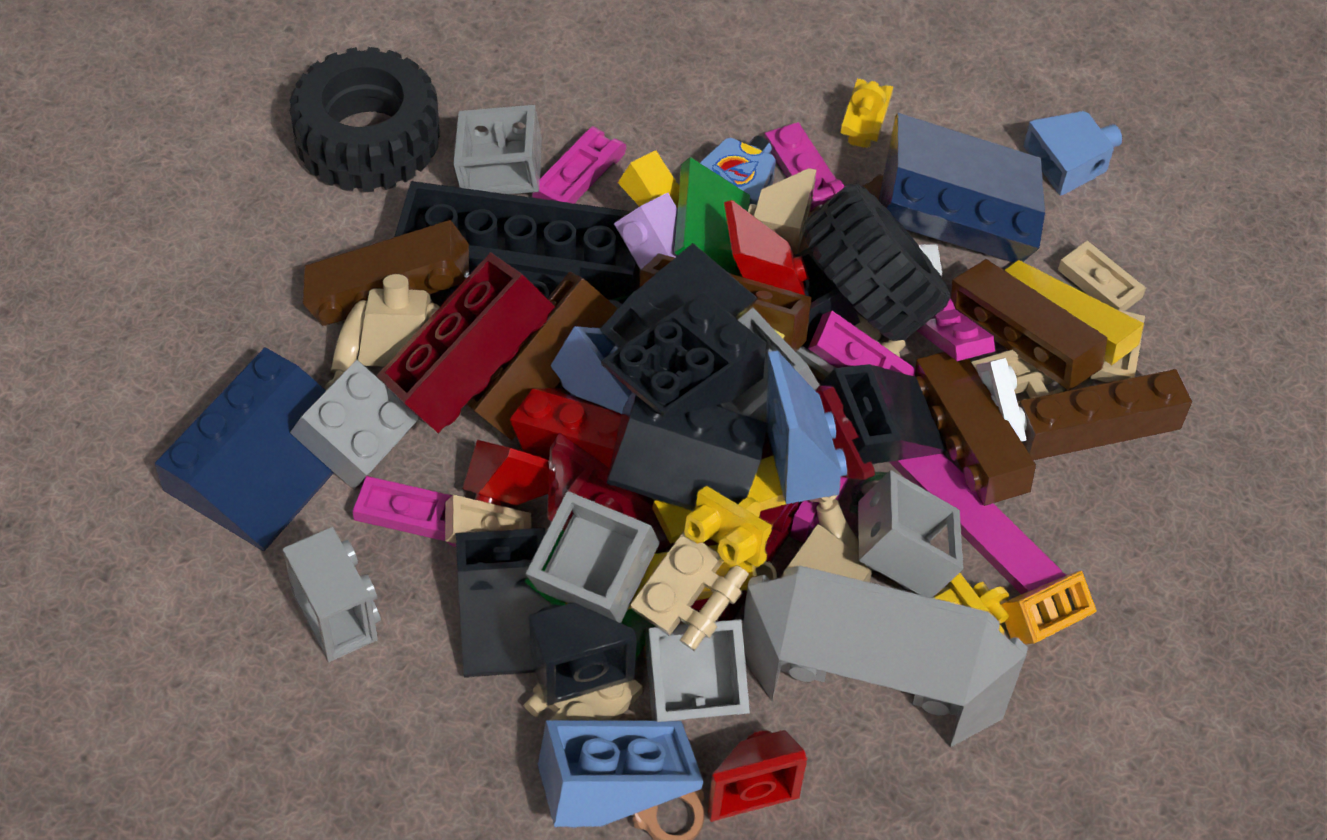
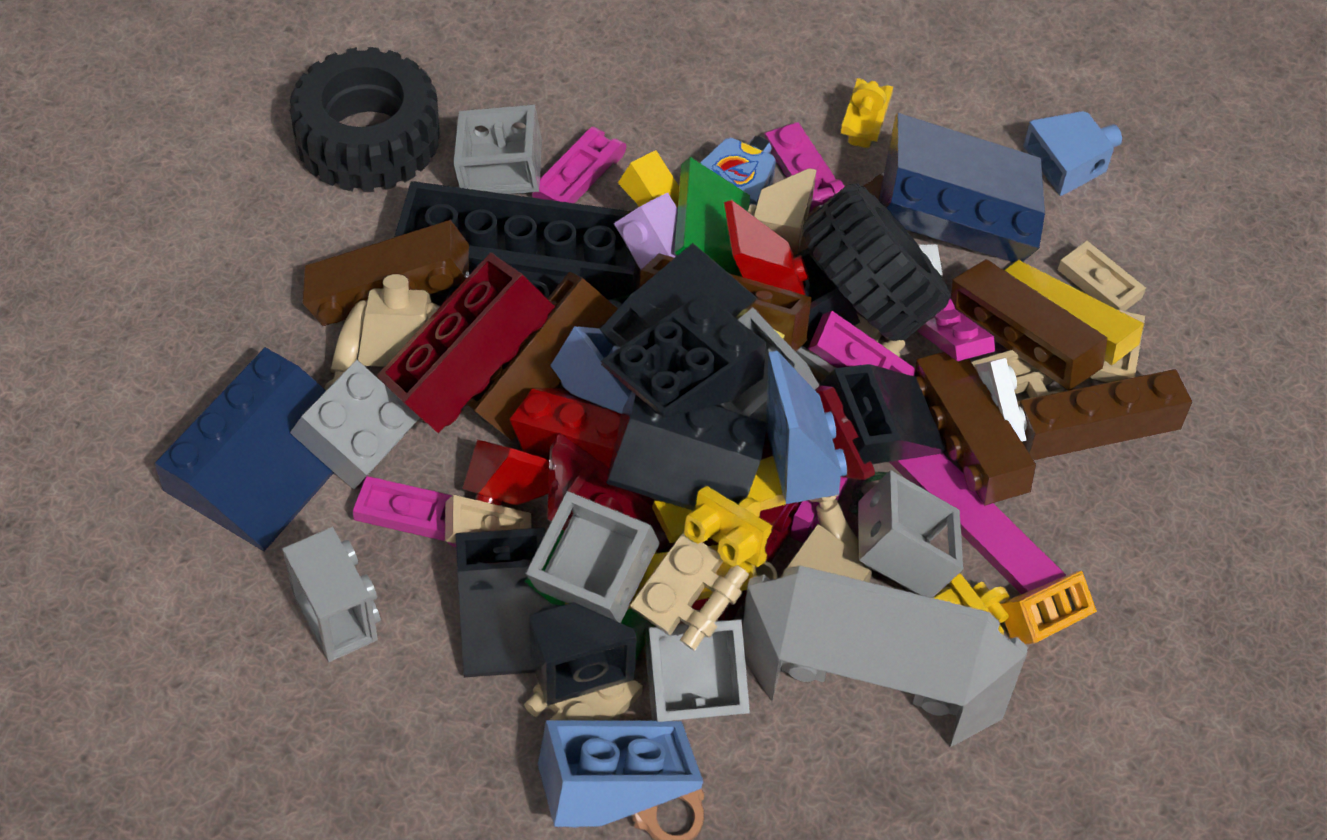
red slope [708,730,808,822] -> none

